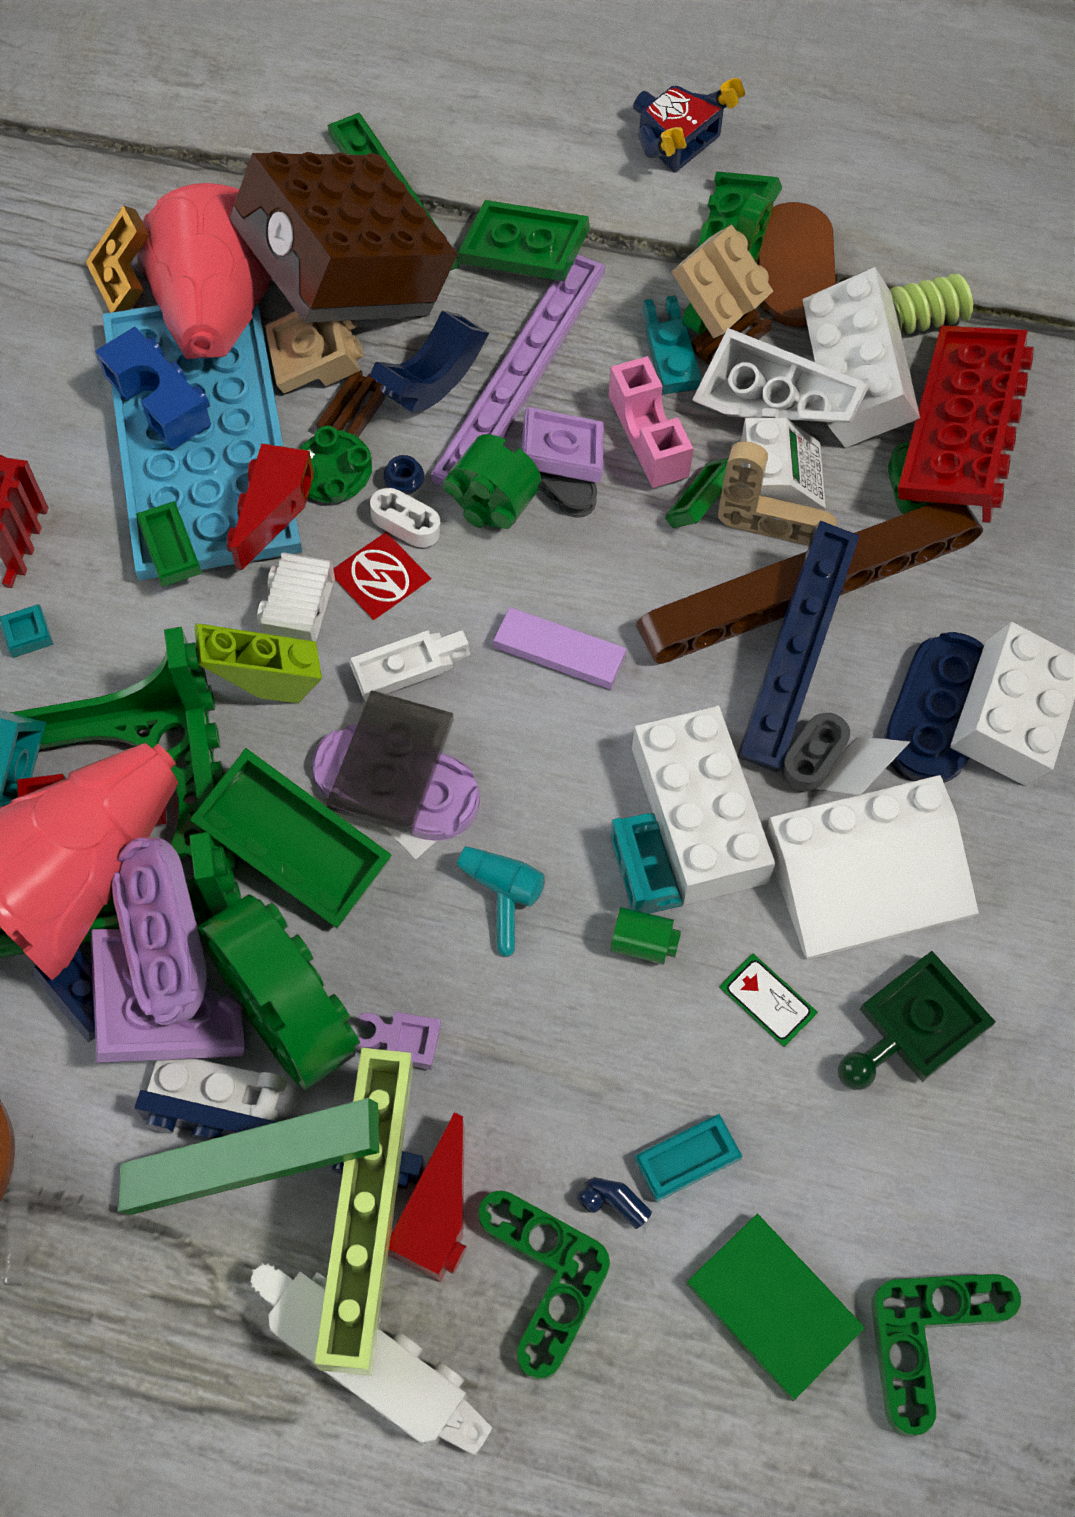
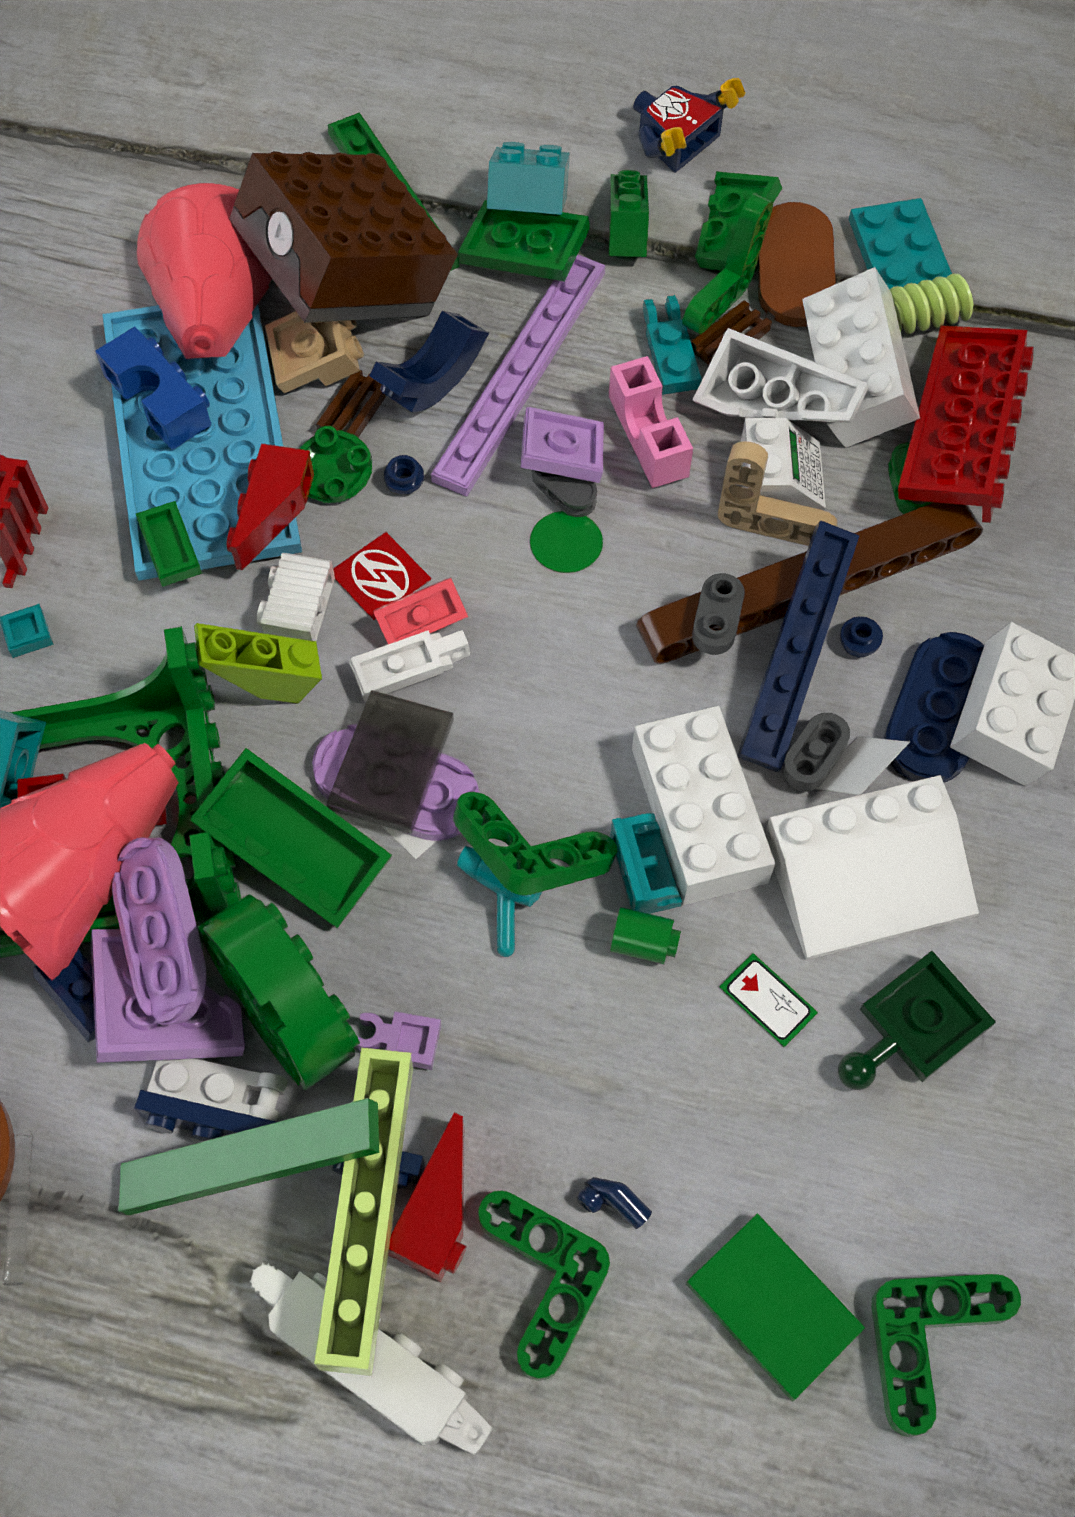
pearl gold plate [86,205,149,313] -> none
white beam [370,488,440,547] -> none
green brick [442,434,541,529] -> none
lavender tile [493,607,627,690] -> none
teal tile [634,1113,743,1203] -> none
green tile [665,457,729,528] -> none
tan plate [671,224,773,338] -> none
none -> coral plate [373,577,468,644]
none -> green beam [453,792,618,895]
none -> teal brick [487,142,570,215]
none -> green sticker [530,511,603,573]
none -> green slope [609,170,649,257]
none -> dark grey plate [692,573,745,655]
none -> dark blue plate [840,616,883,658]
none -> teal plate [848,198,952,290]

